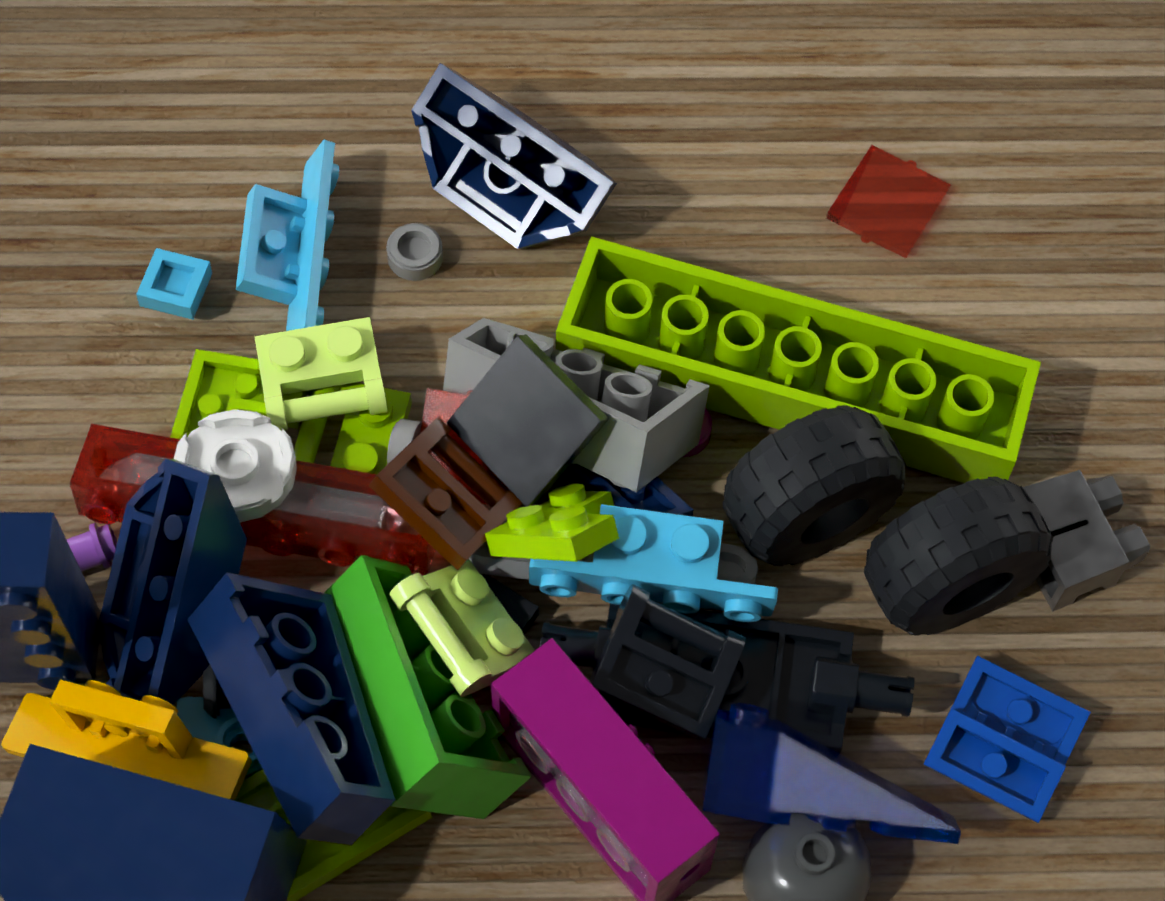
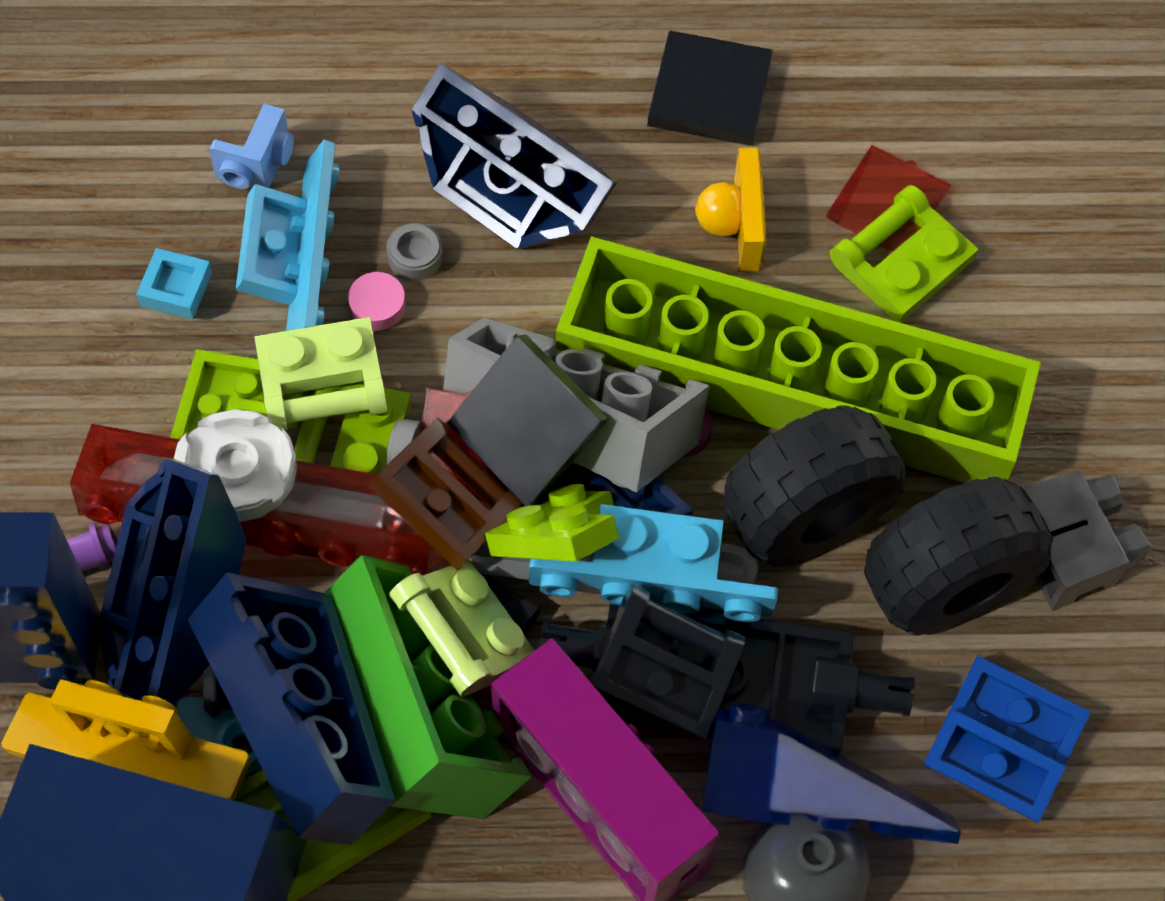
none -> light blue bracket [209,104,294,189]
none -> bright pink tile [348,272,406,331]
none -> black tile [647,30,773,146]
none -> yellow tile [695,147,767,271]
none -> lime plate [829,185,979,323]

